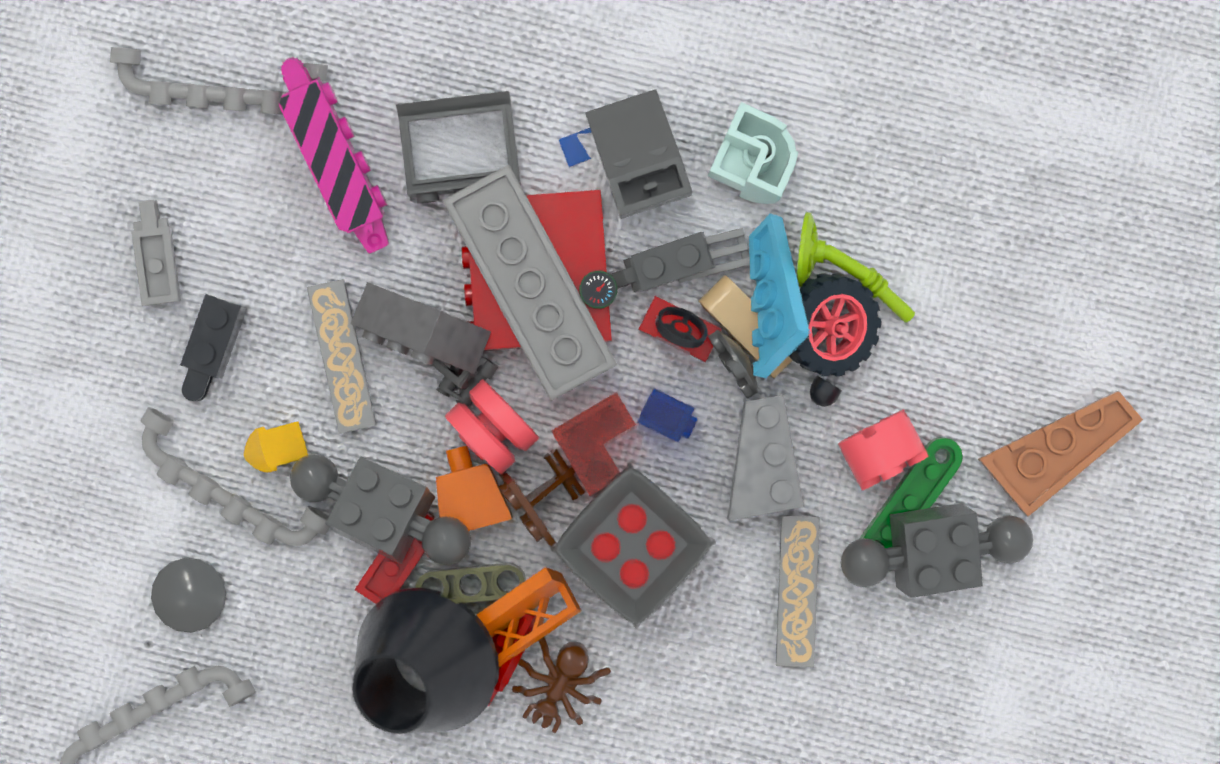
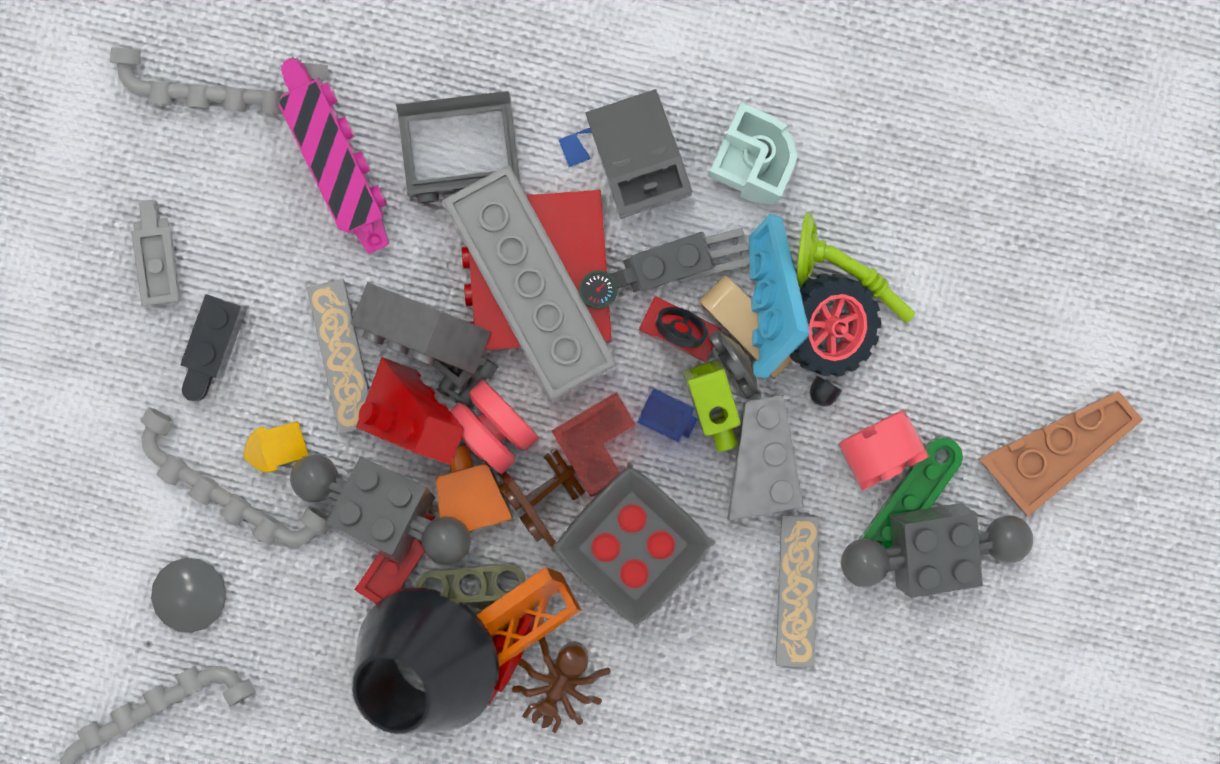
none -> red wedge [356,357,464,465]
none -> lime torso [682,359,741,452]

